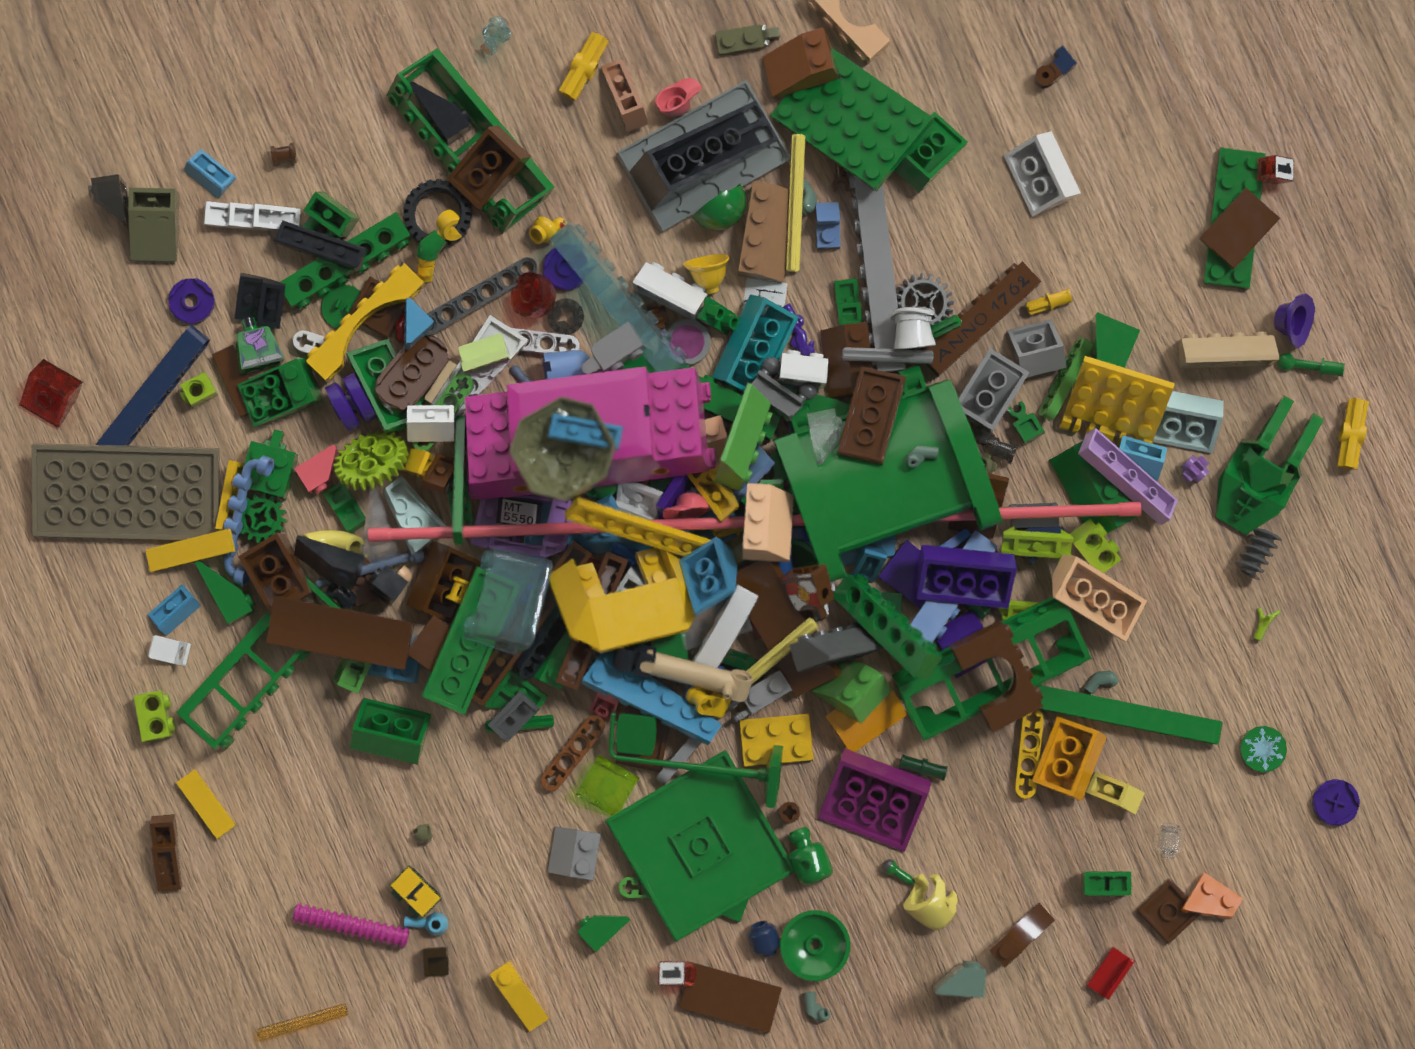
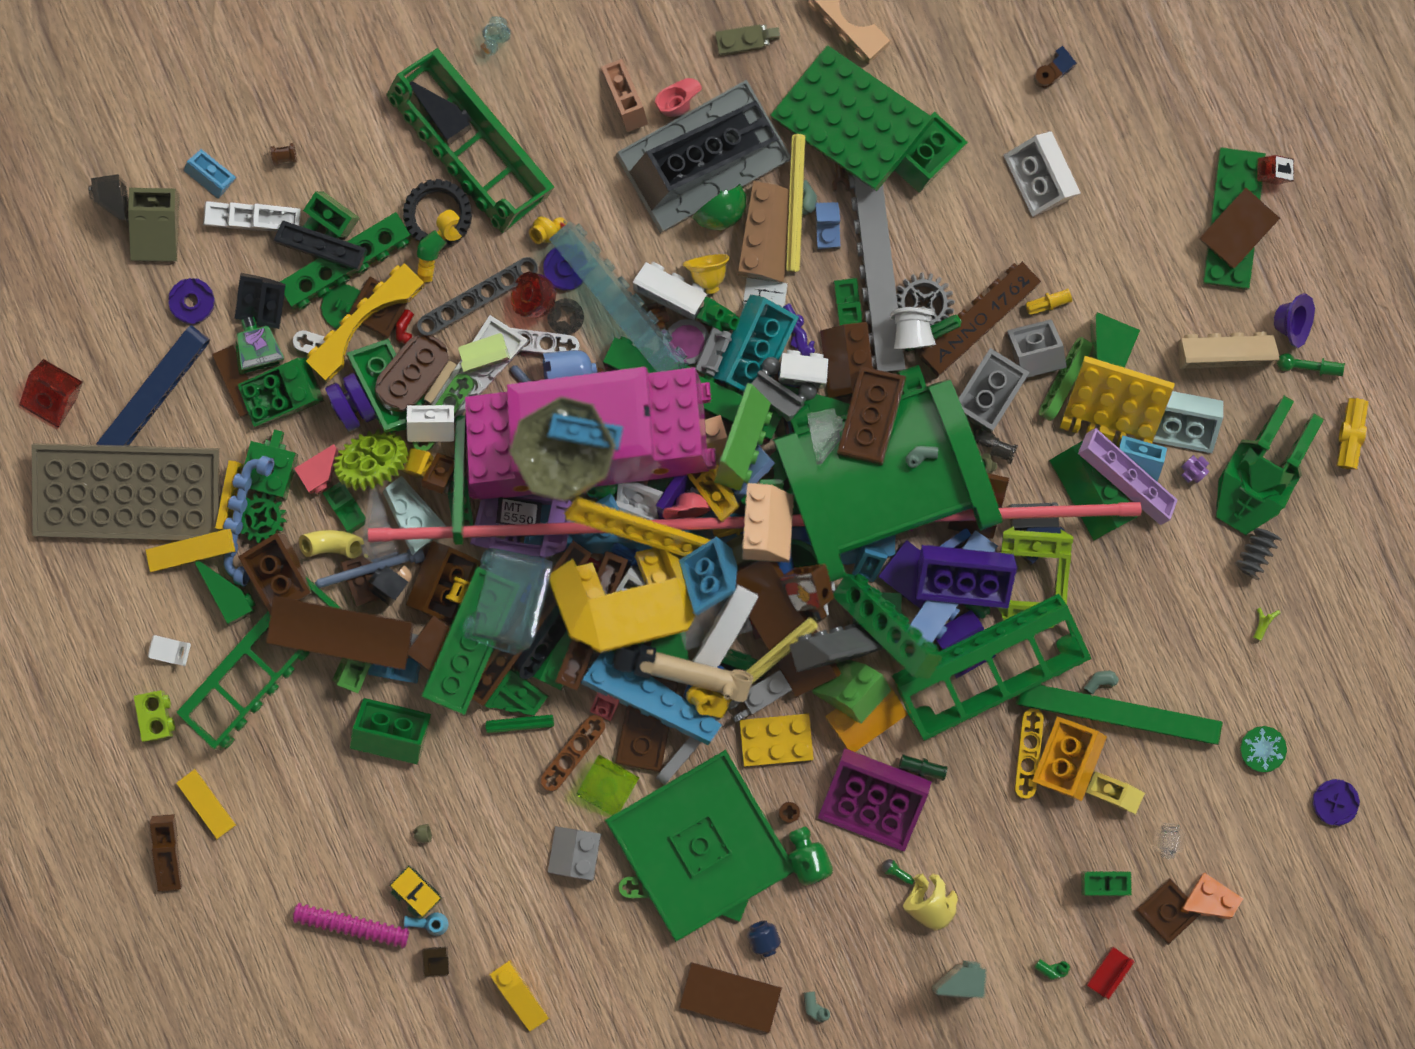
dark azure slope [147,584,201,635] -> none
lime brick [180,372,218,408] -> none
clear yellow axle [257,1003,348,1041] -> none
black slope [294,535,364,590] -> none
black bush [326,584,357,610] -> none
dark azure slope [404,298,434,350] -> none
reddish brown slope [447,125,531,210] -> none
dark grey hinge [488,691,540,742] -> none
yellow piece [559,32,609,101] -> none
green slope [577,915,631,952] -> none
light grey hinge [581,322,647,374] -> none
green piece [608,713,783,808] -> none
brick [659,961,696,987] -> none
dark orange slope [762,27,839,98] -> none
green dish [780,910,851,981] -> none
light grey axle [842,347,933,364] -> none
reddish brown arch [949,620,1044,732] -> none
reddish brown slope [988,903,1055,968] -> none
green plate [1008,401,1045,445] -> none
light nougat slope [1052,554,1147,642] -> none
lime brick [1070,518,1122,573] -> none
none -> light grey hinge [695,327,732,377]
none -> green arm [1034,959,1070,980]

